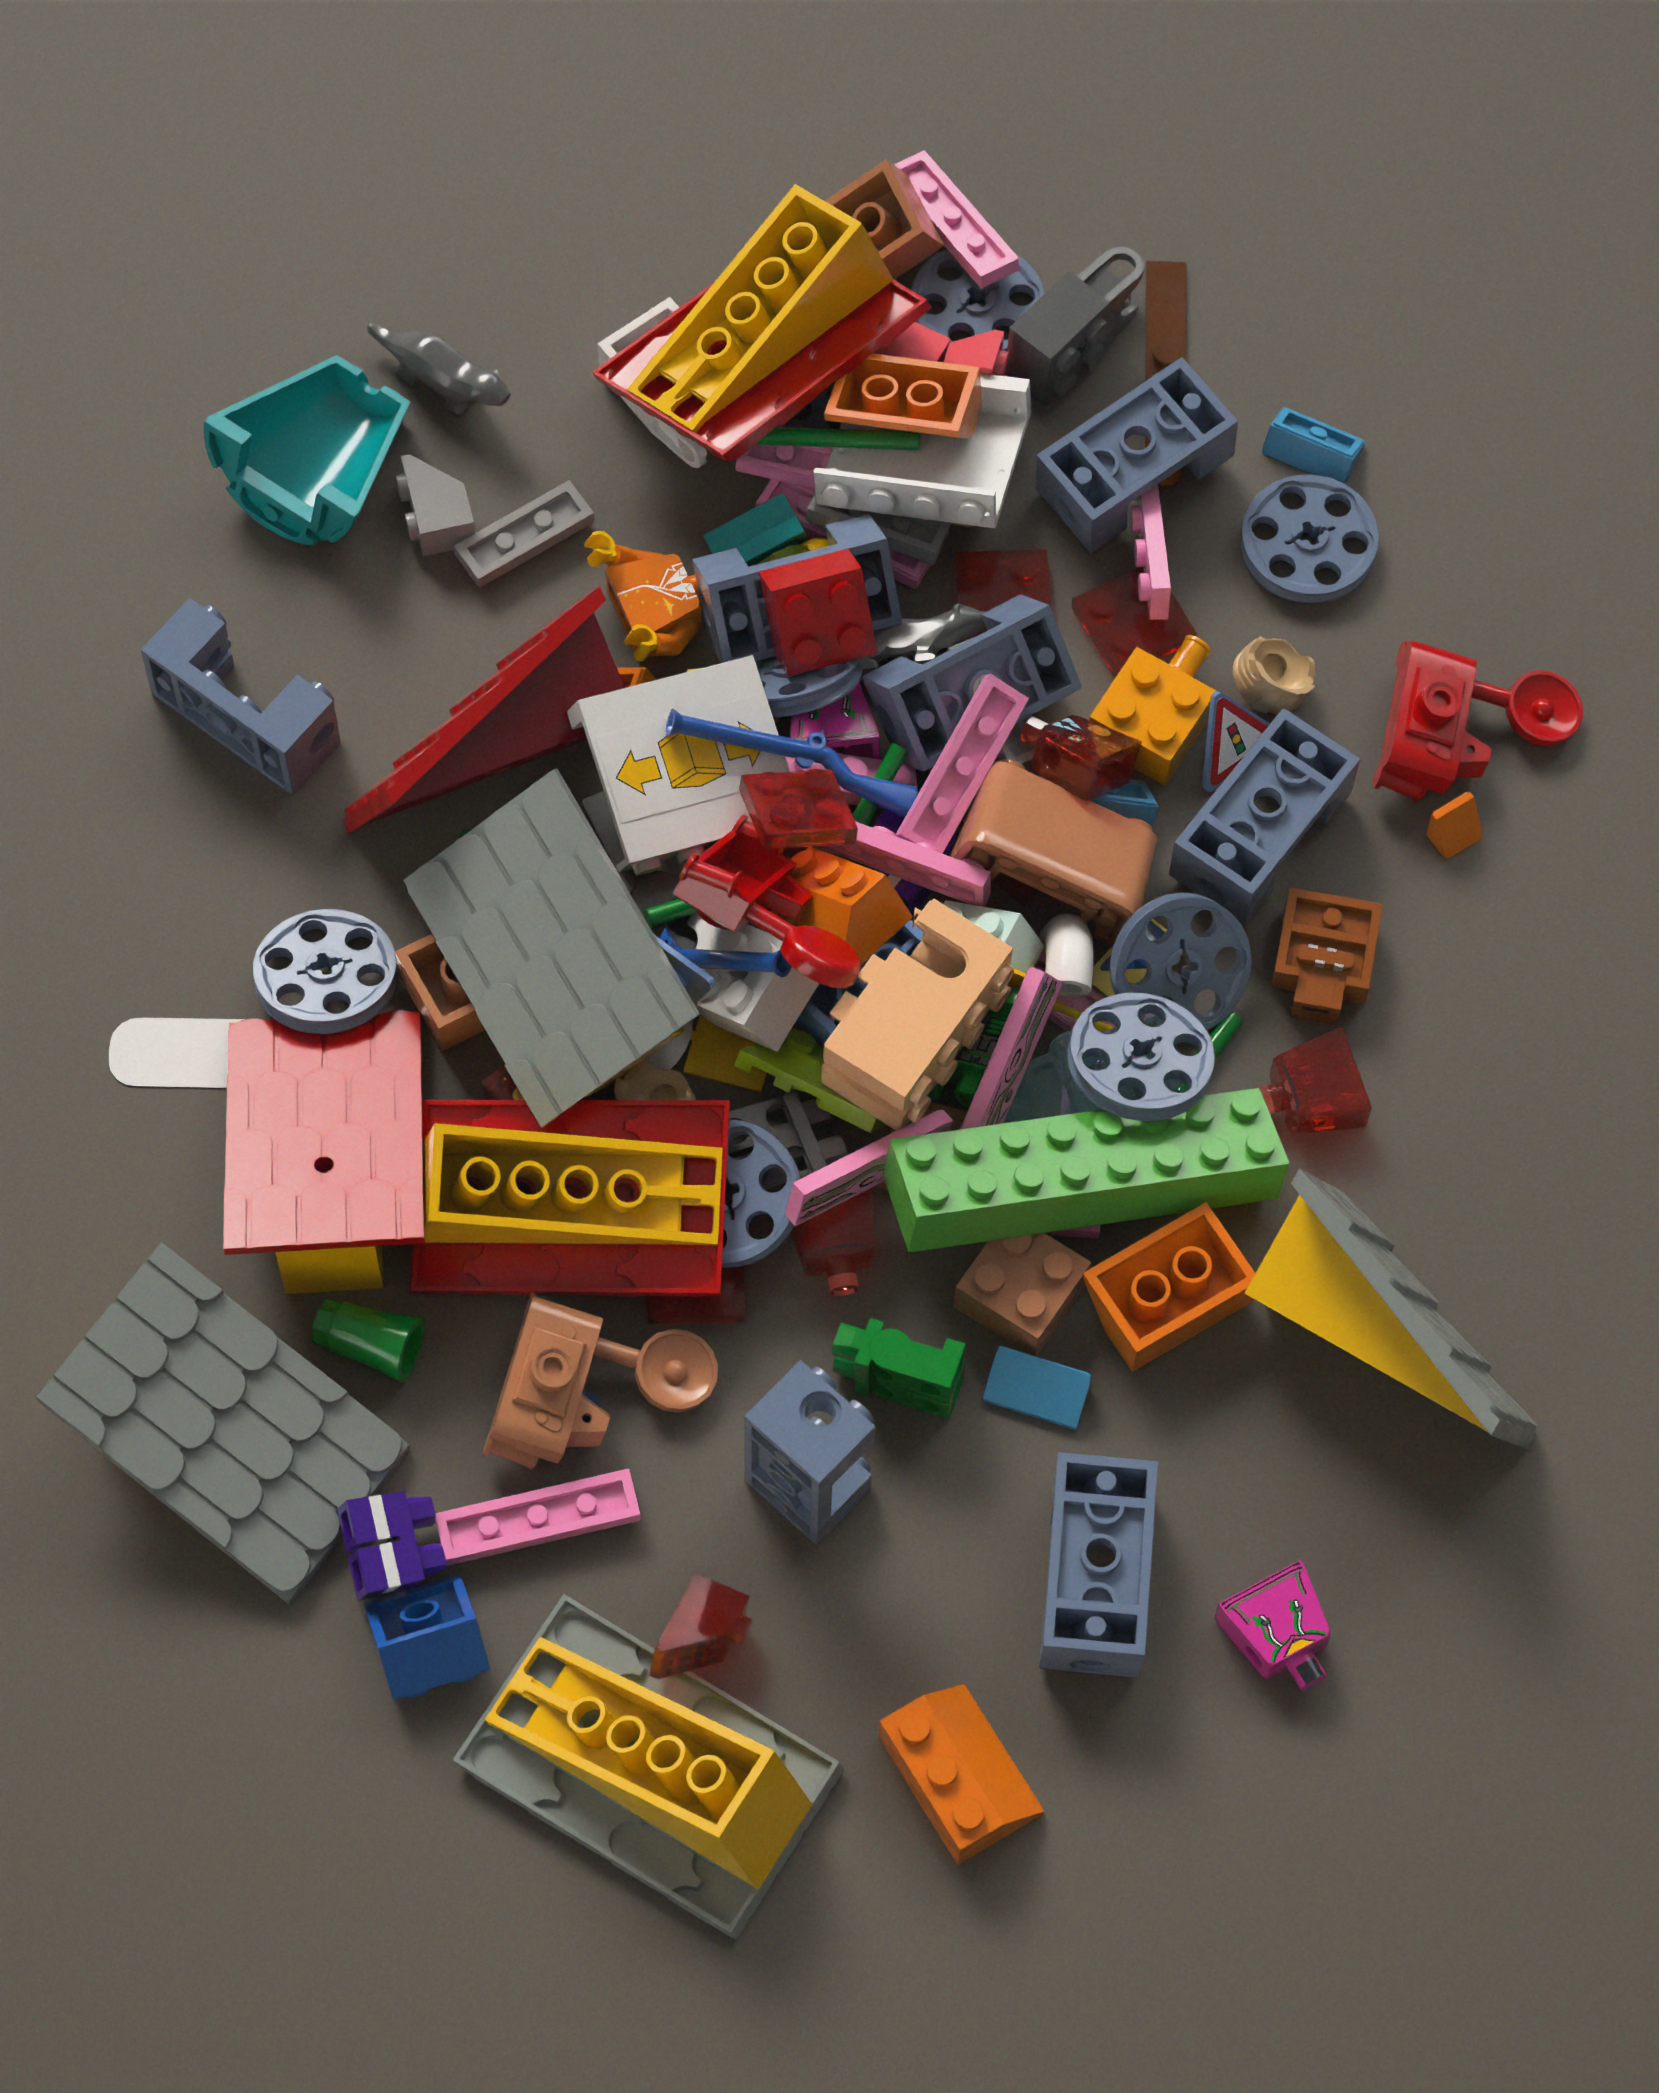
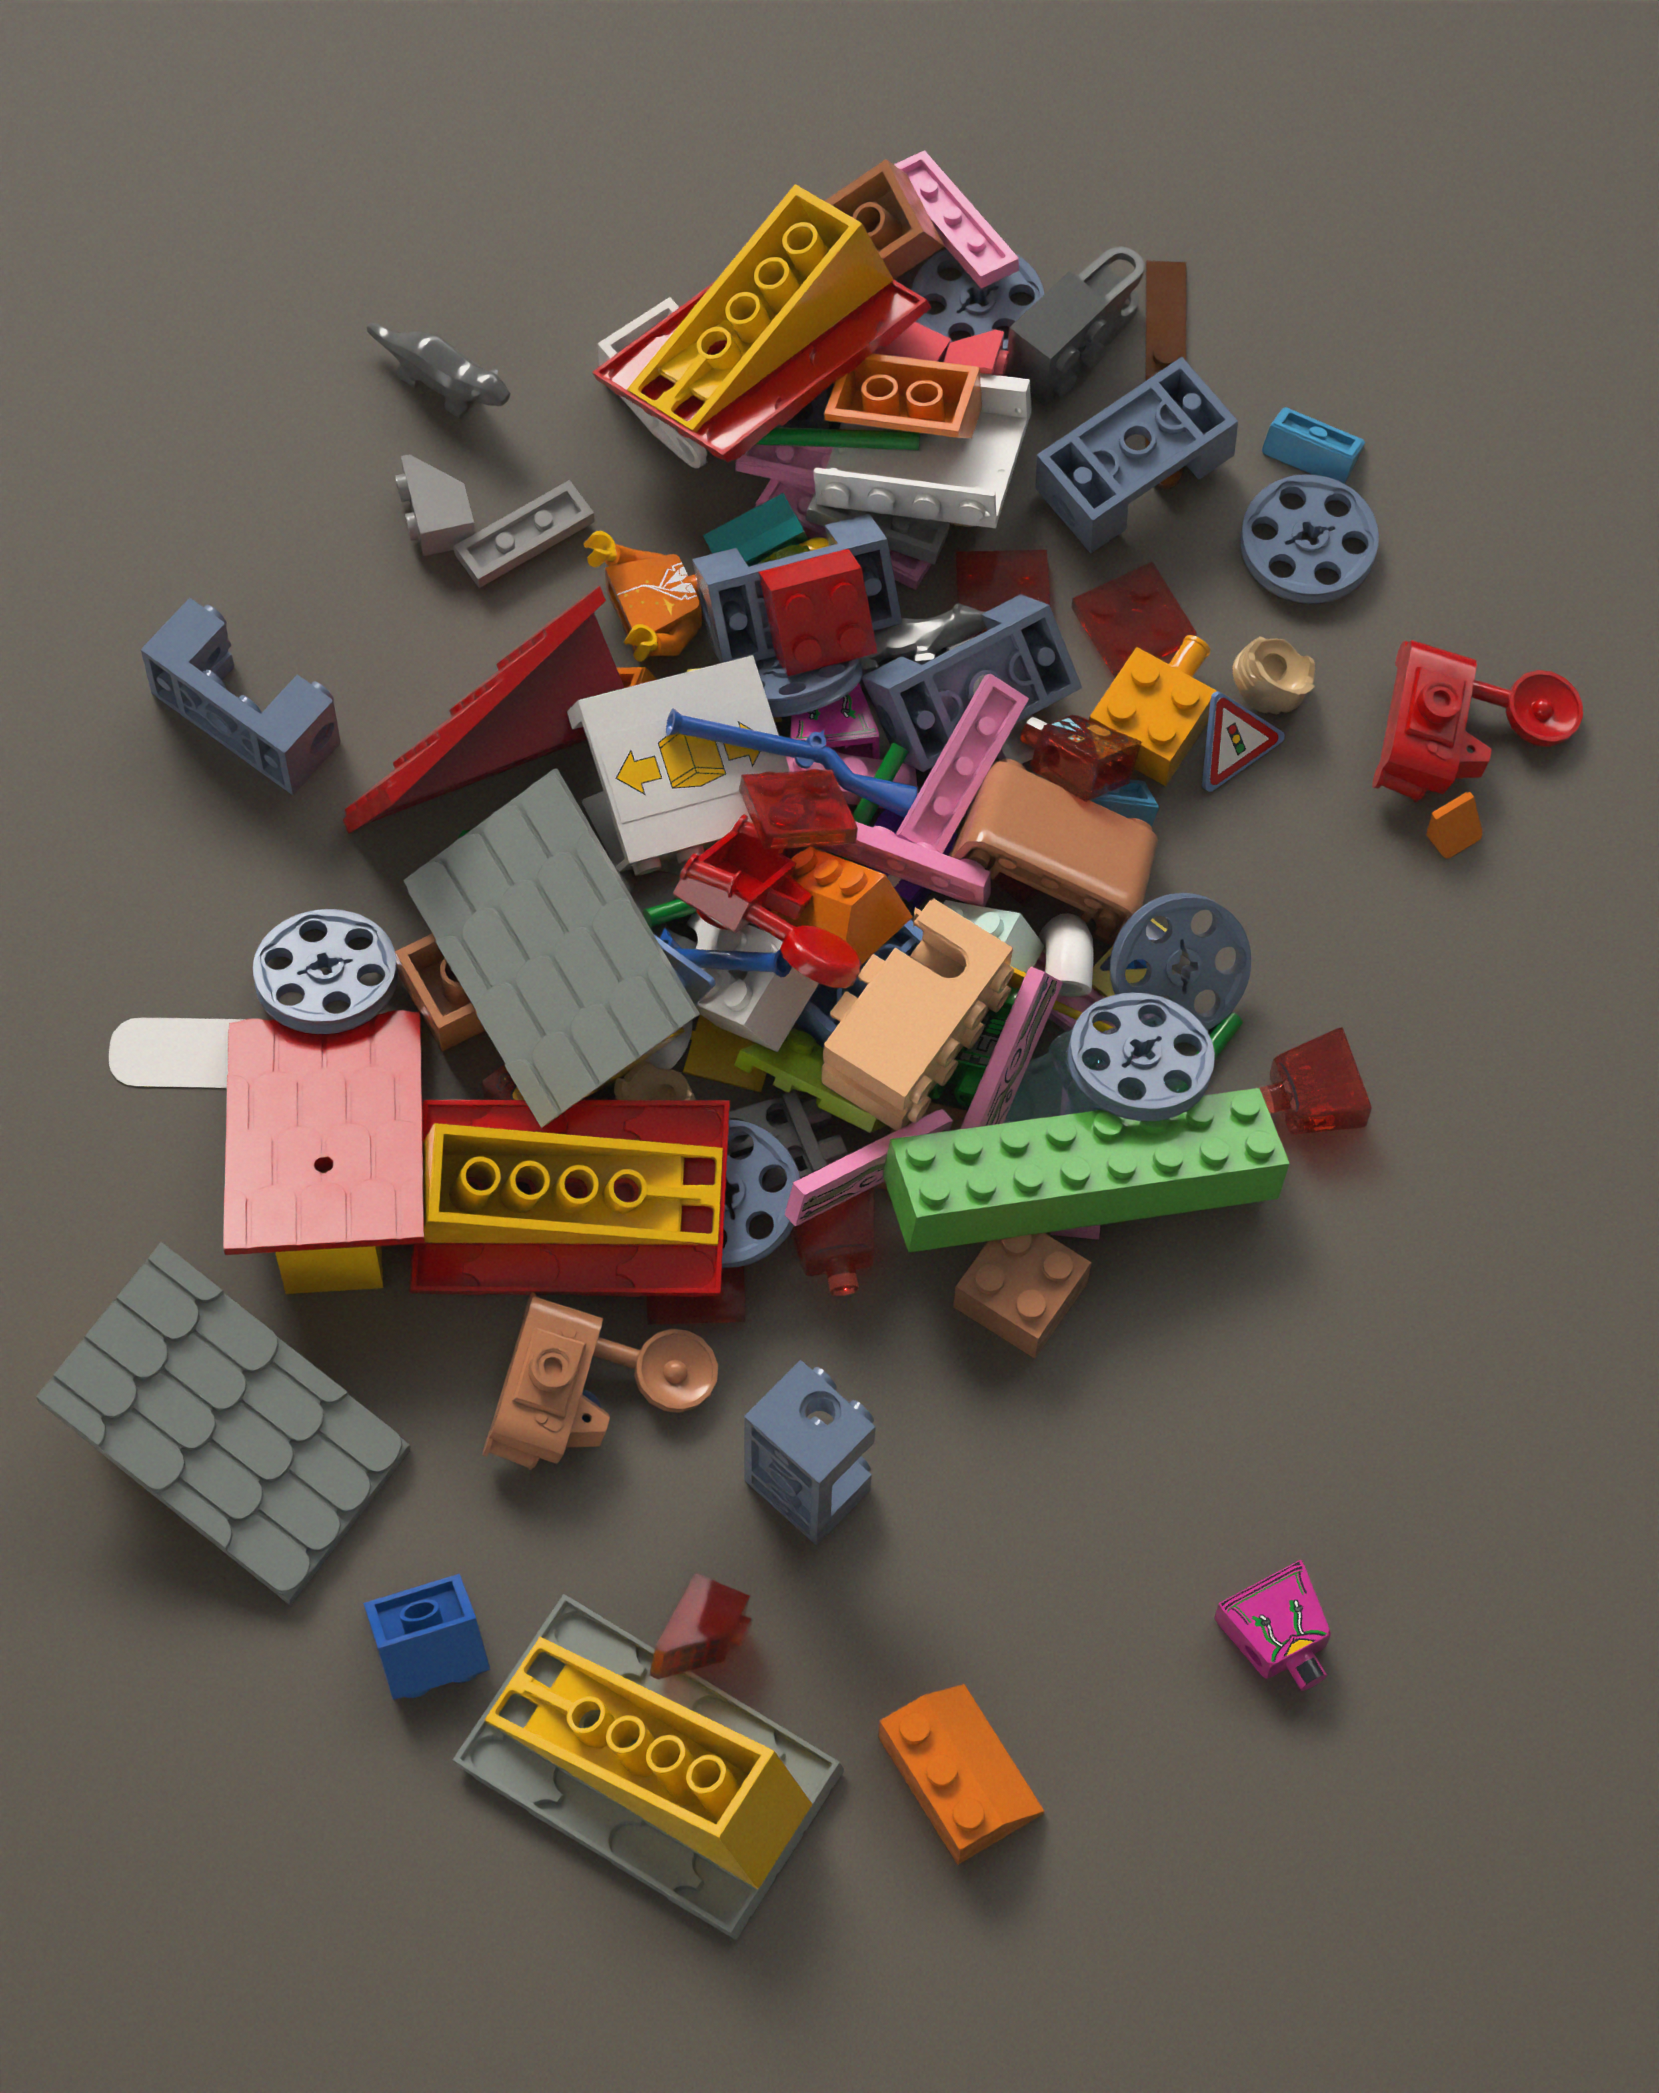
teal cone [203,355,411,546] -> none
green plant [312,1298,425,1383] -> none
dark purple hips [337,1491,447,1602] -> none
bright pink plate [435,1468,641,1566] -> none
green hips [832,1318,966,1420] -> none
dark azure slope [982,1346,1092,1430] -> none
sand blue plate [1039,1452,1158,1678] -> none
orange slope [1082,1202,1255,1372] -> none
bright pink plate [1130,484,1171,620] -> none
sand blue plate [1168,708,1360,926] -> none
piece [1244,1168,1537,1450] -> none
dark orange piece [1271,887,1383,1025] -> none

